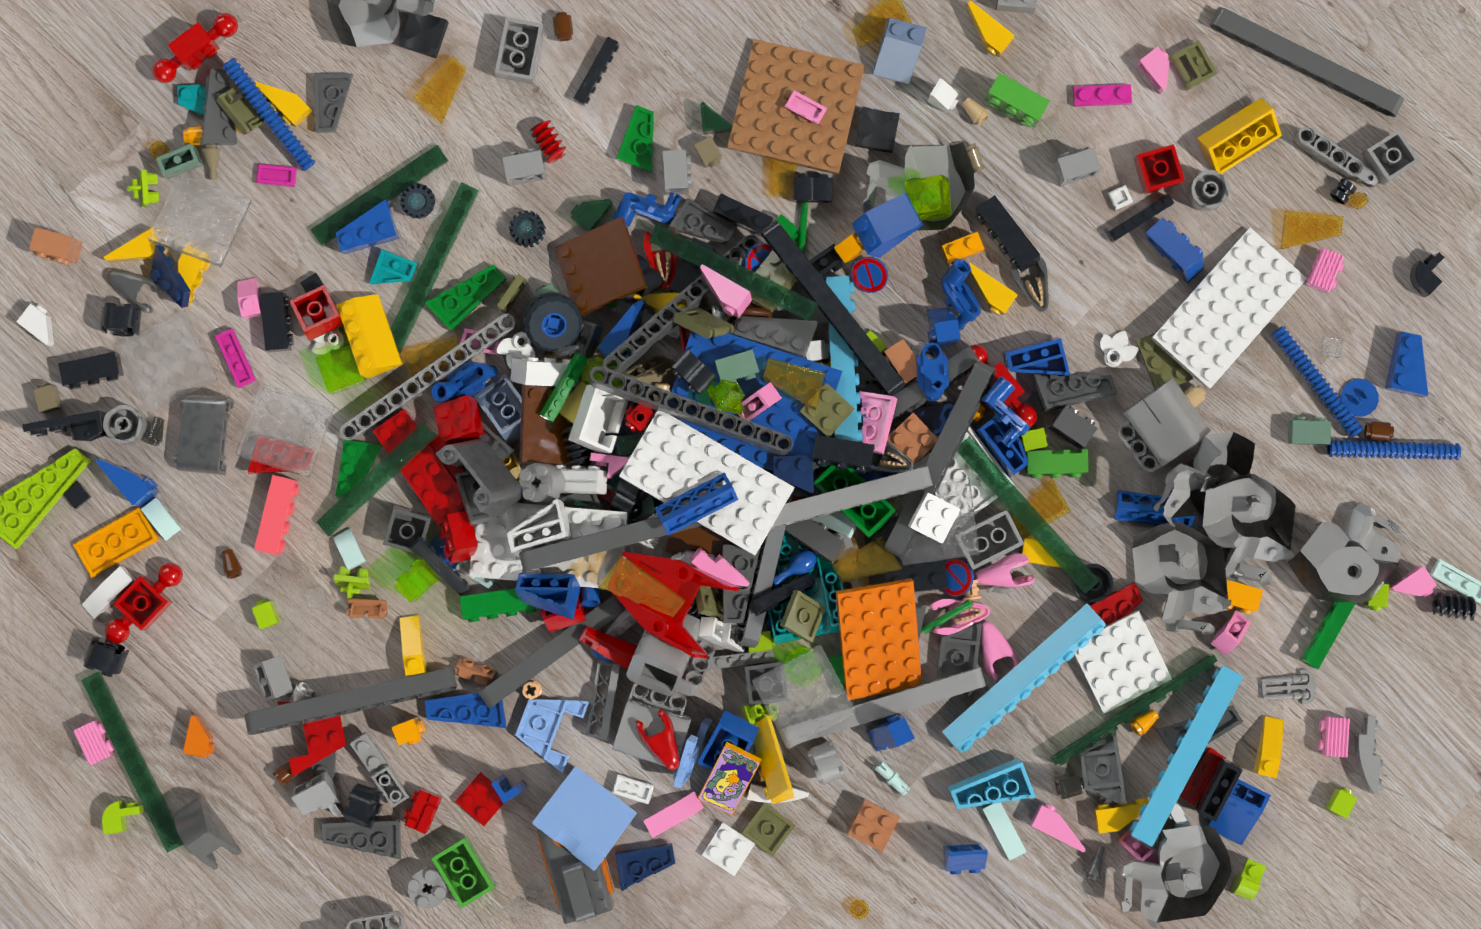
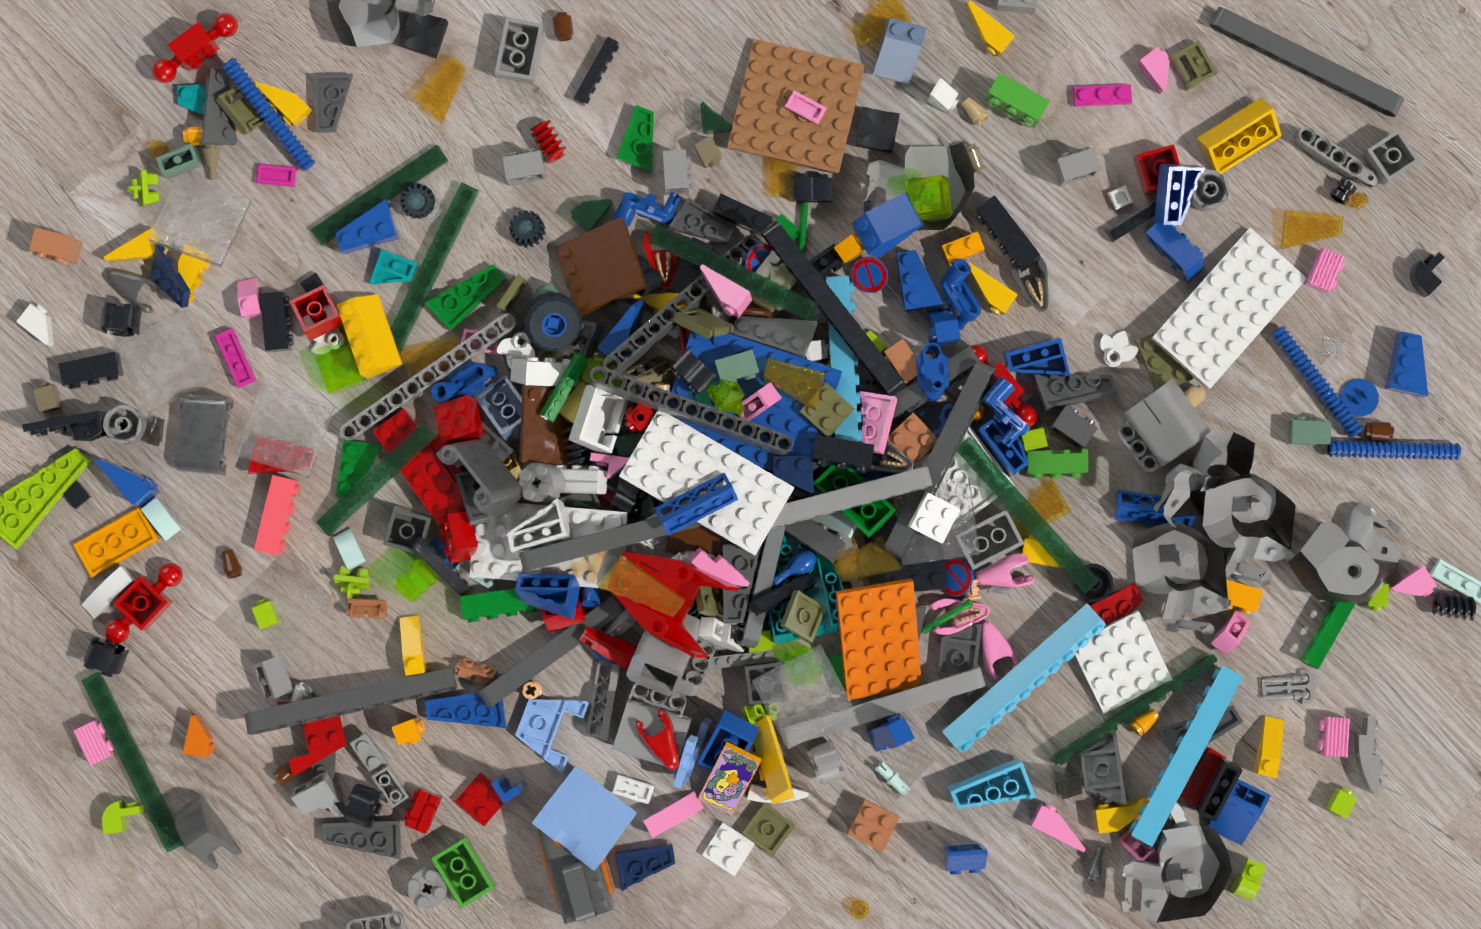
light aqua tile [982,802,1027,861] -> none
none -> blue wedge [895,250,944,312]
none -> blue wedge [1154,164,1205,225]

